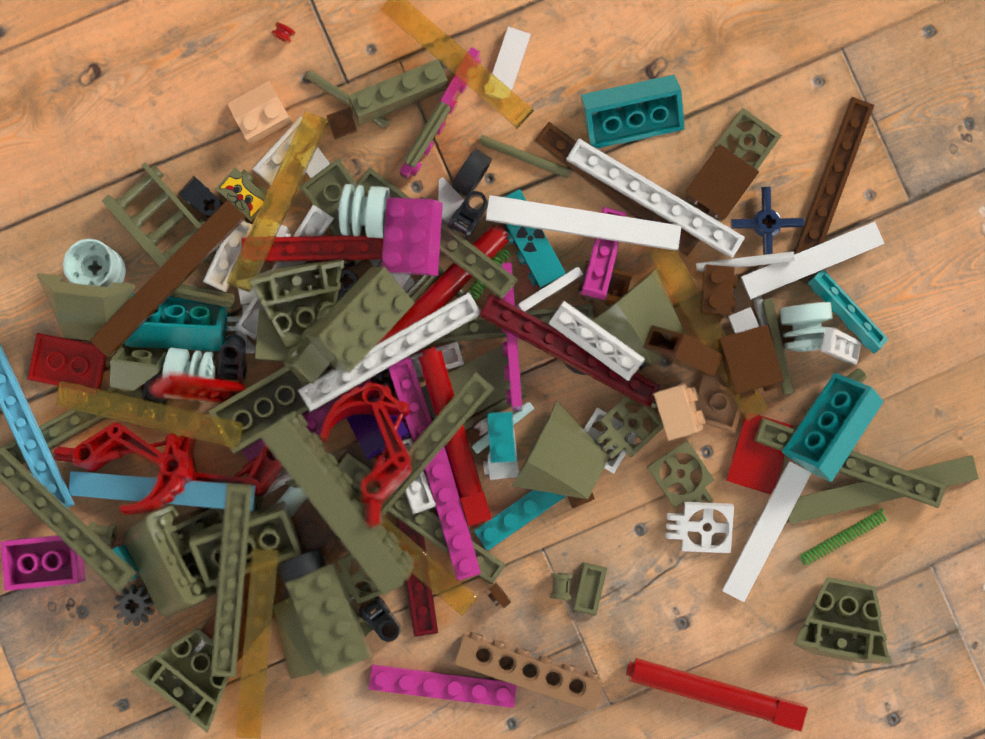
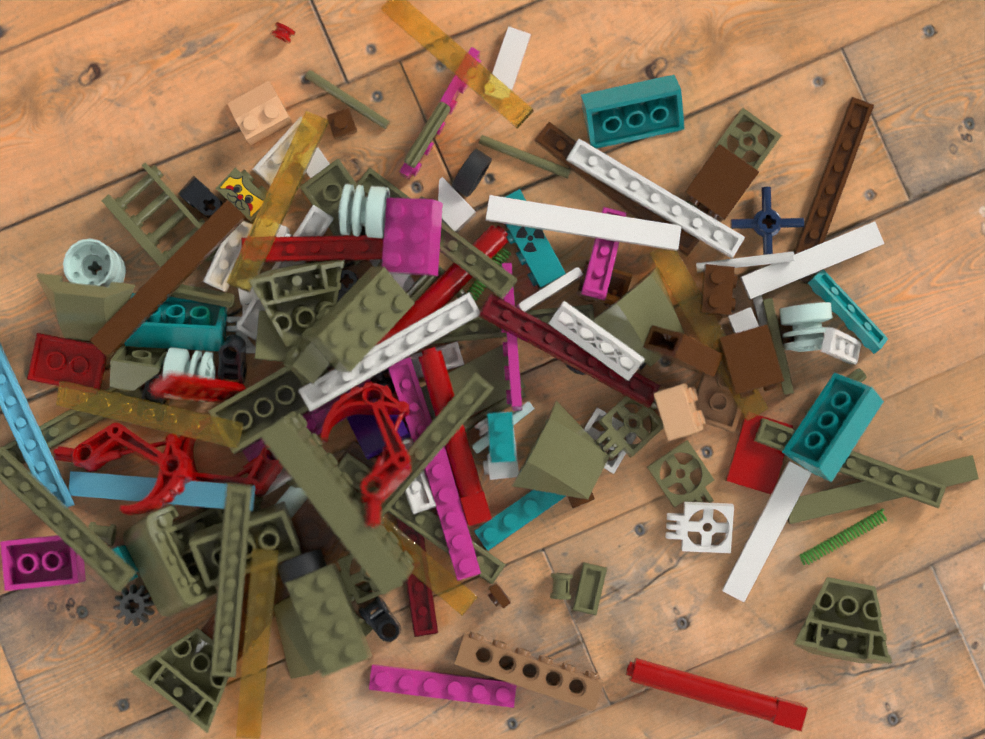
olive brick [349,59,448,125] -> none
black piece [447,191,488,240] -> none

